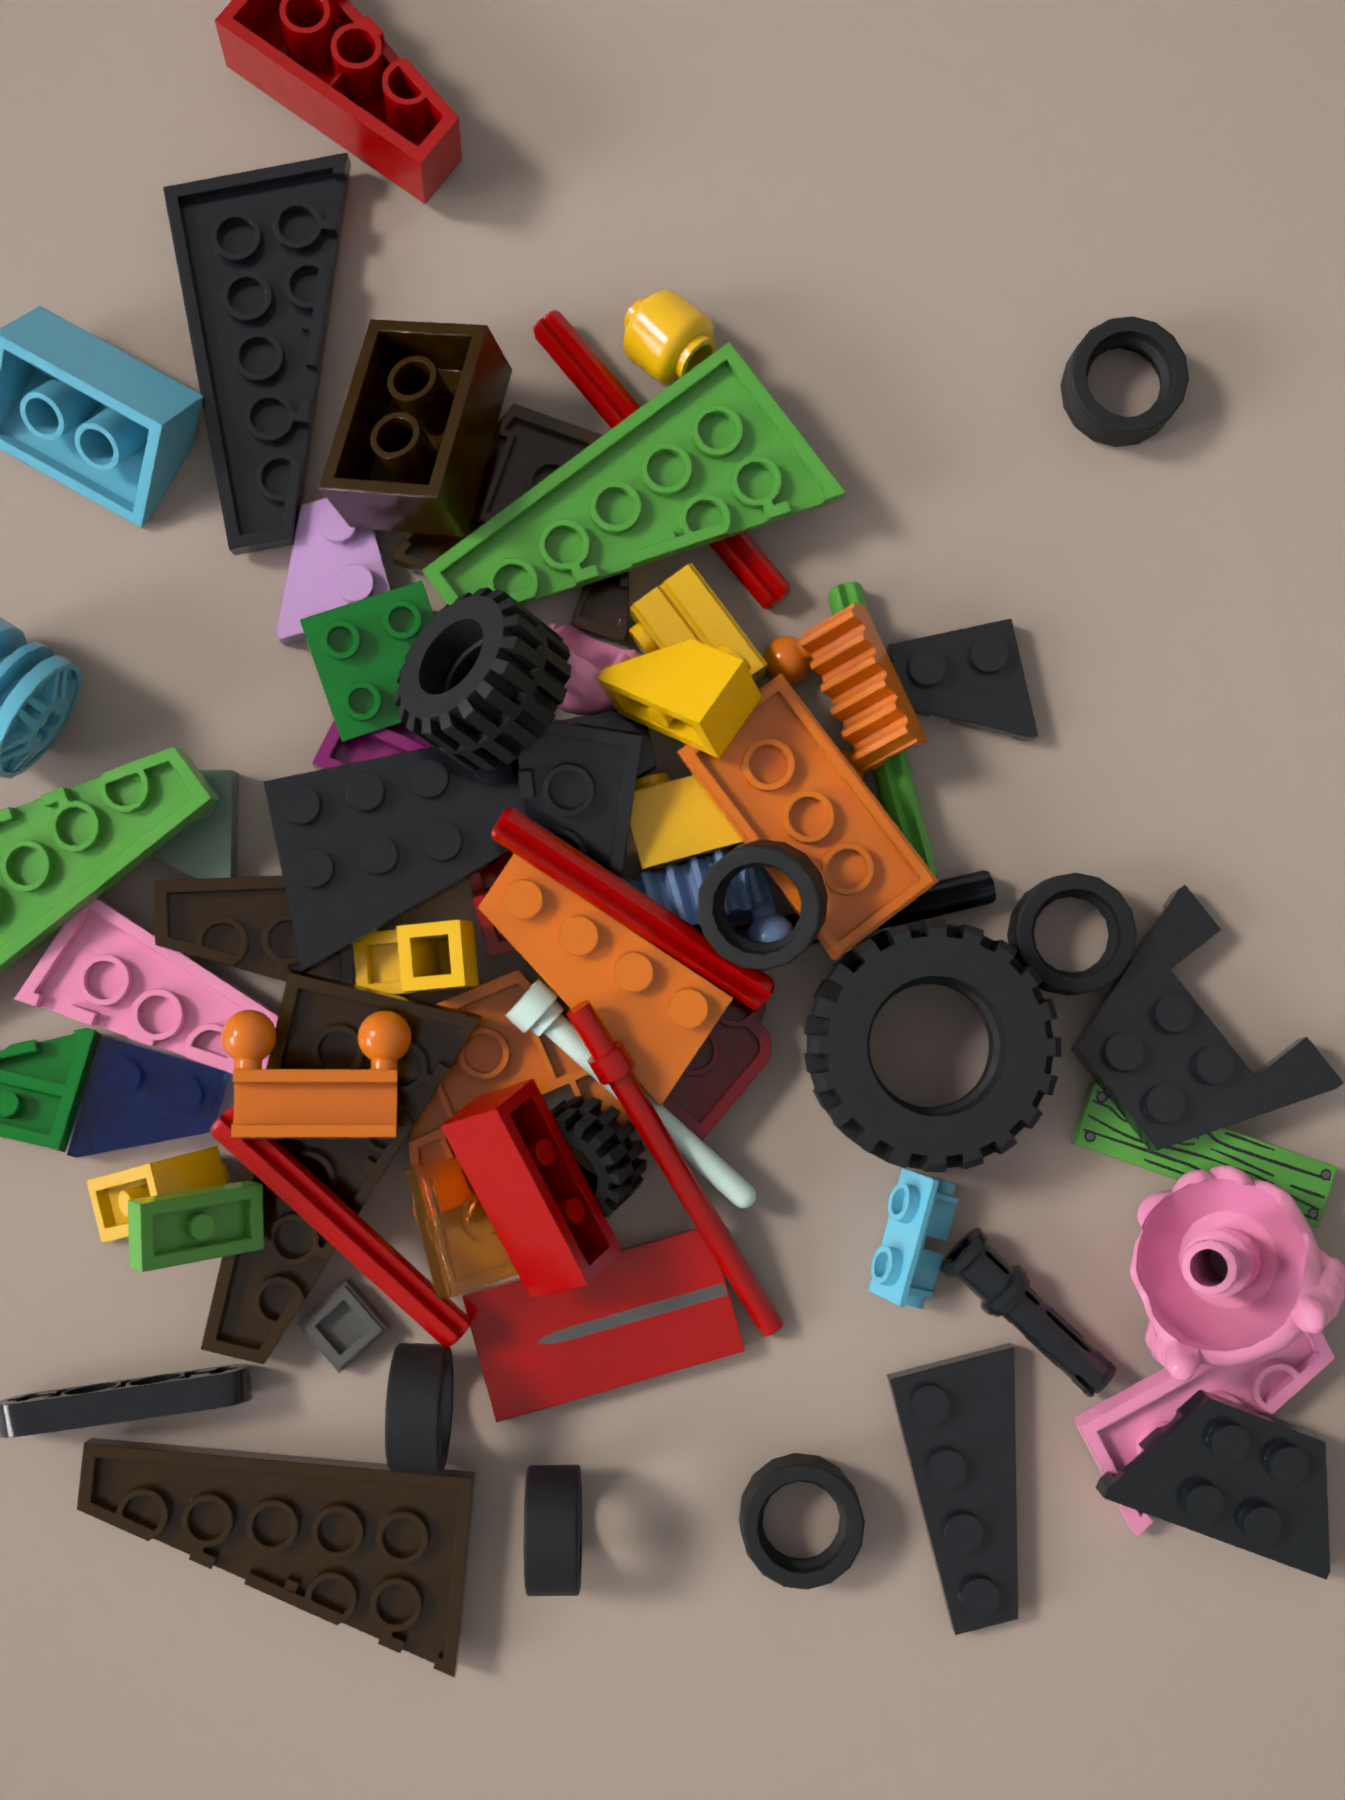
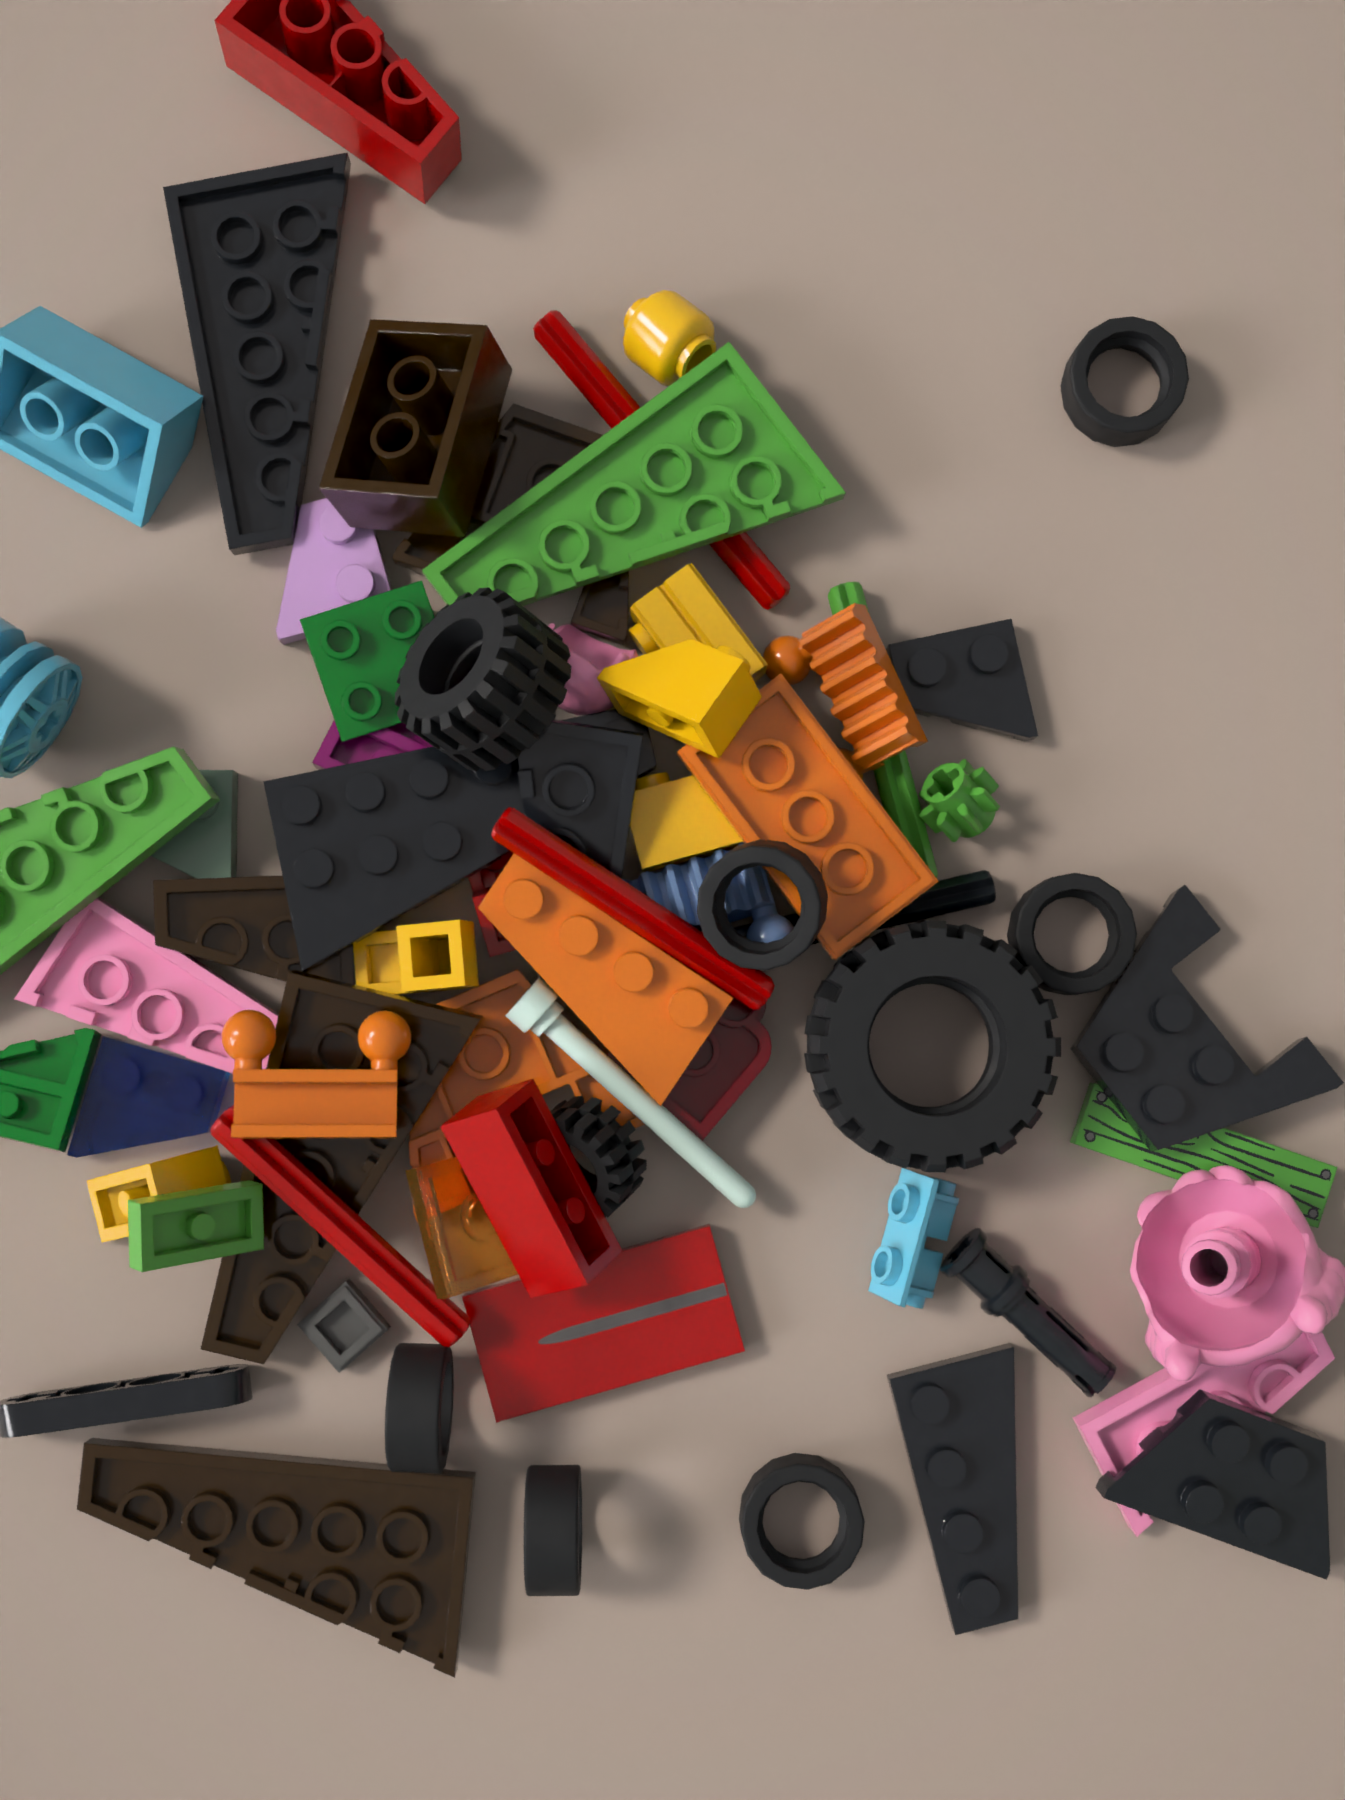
red bar [566,1000,784,1336] -> none
none -> bright green gear [919,759,1000,842]

